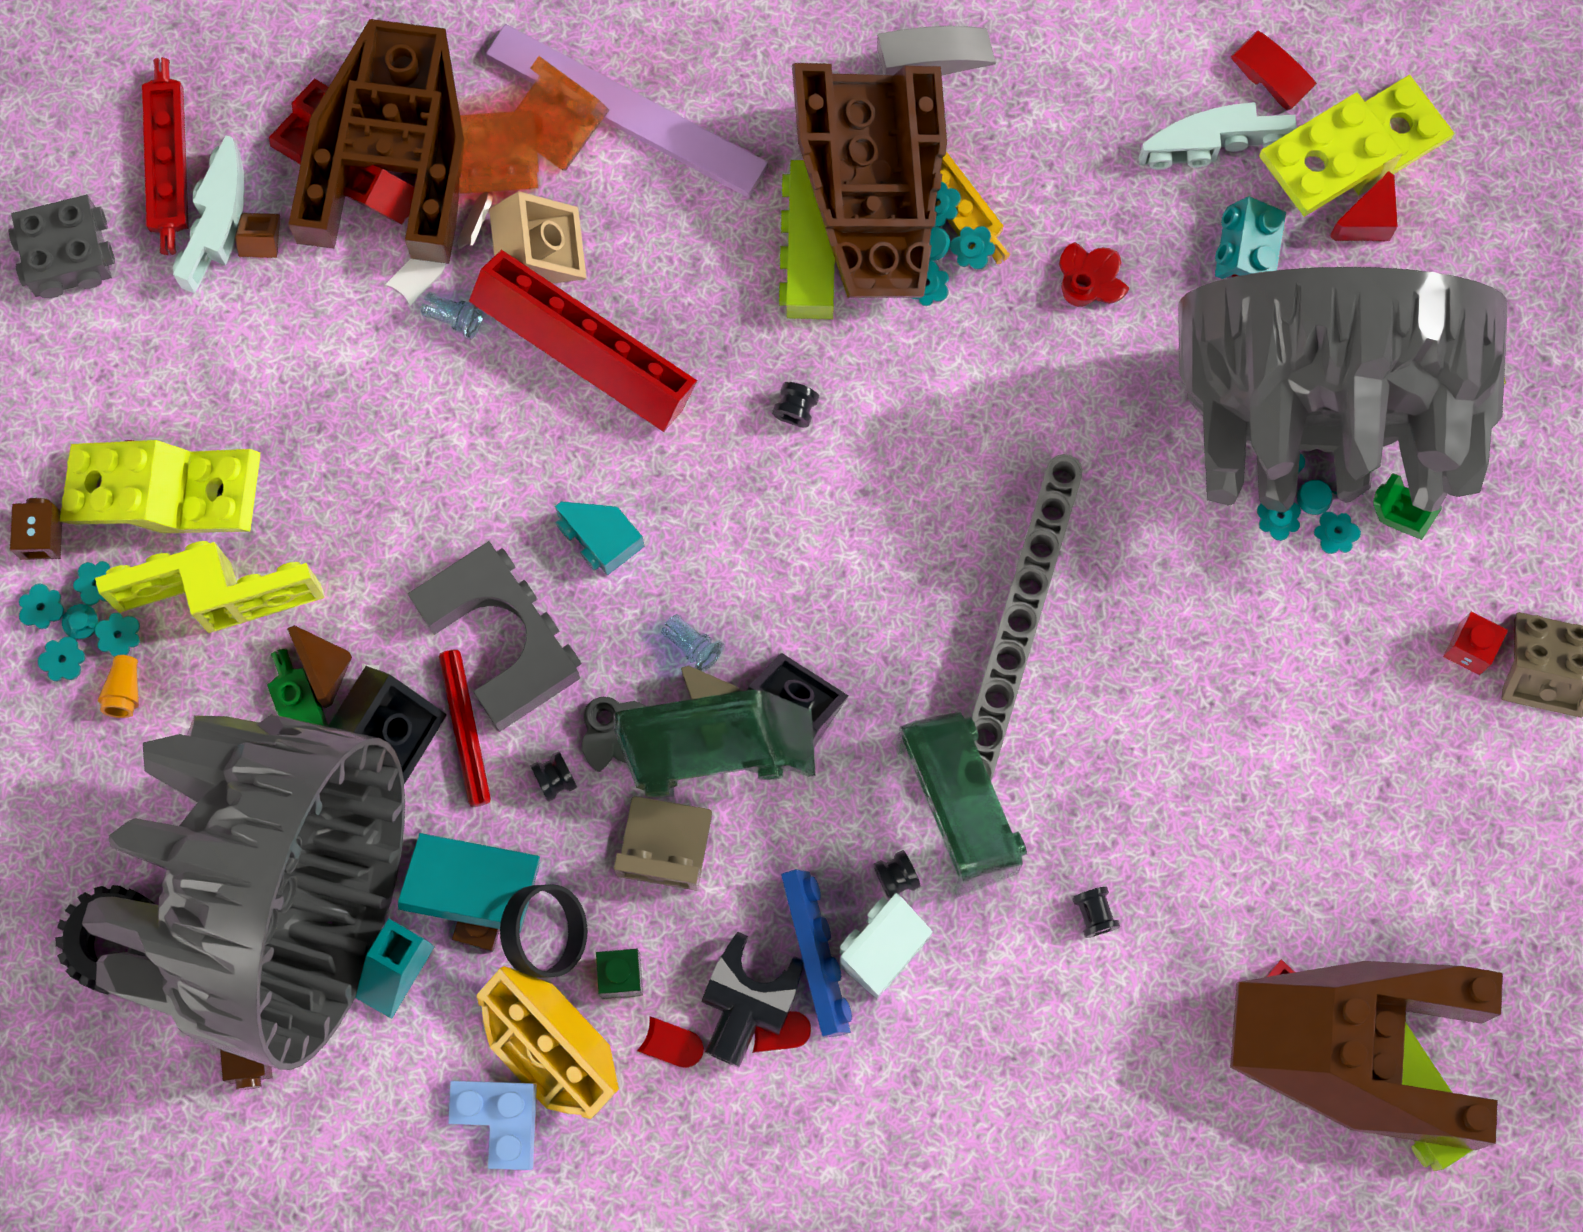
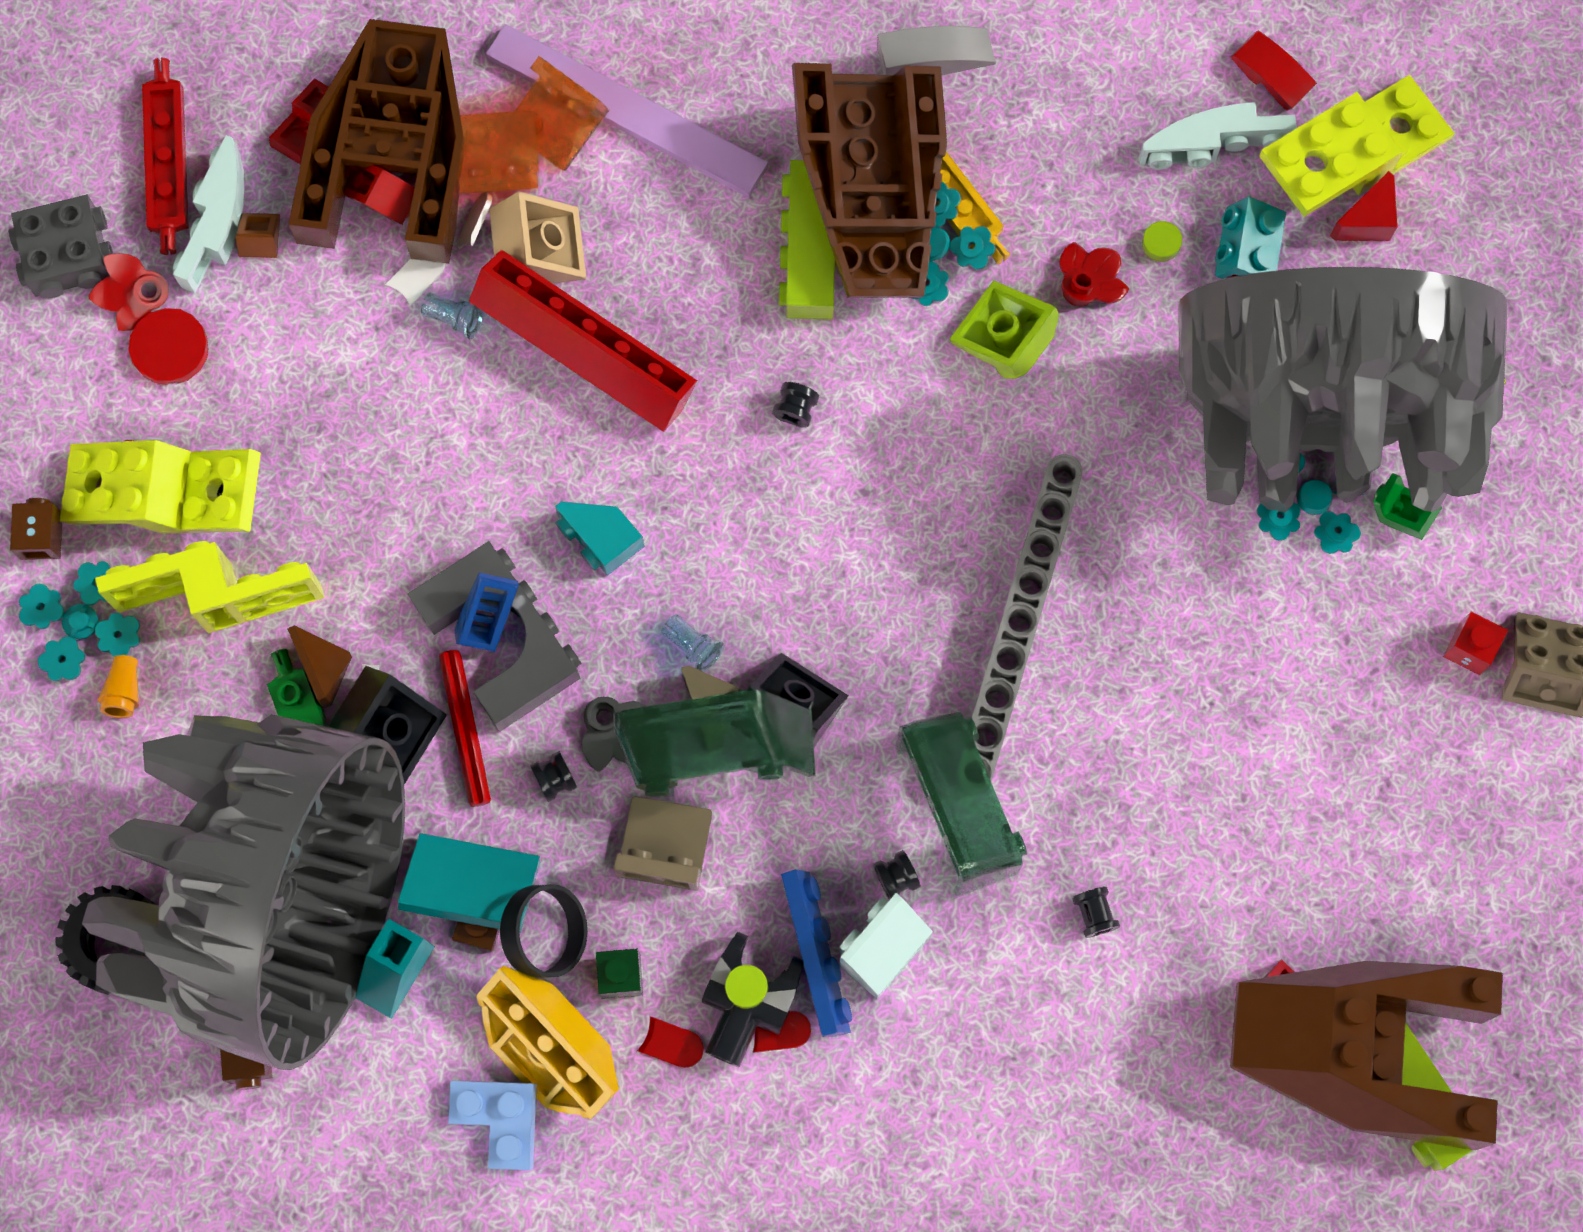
none -> red plate [88,253,169,331]
none -> red tile [128,308,209,385]
none -> blue slope [454,573,519,652]
none -> lime tile [725,965,768,1009]
none -> lime slope [949,280,1059,379]
none -> lime tile [1142,221,1182,262]

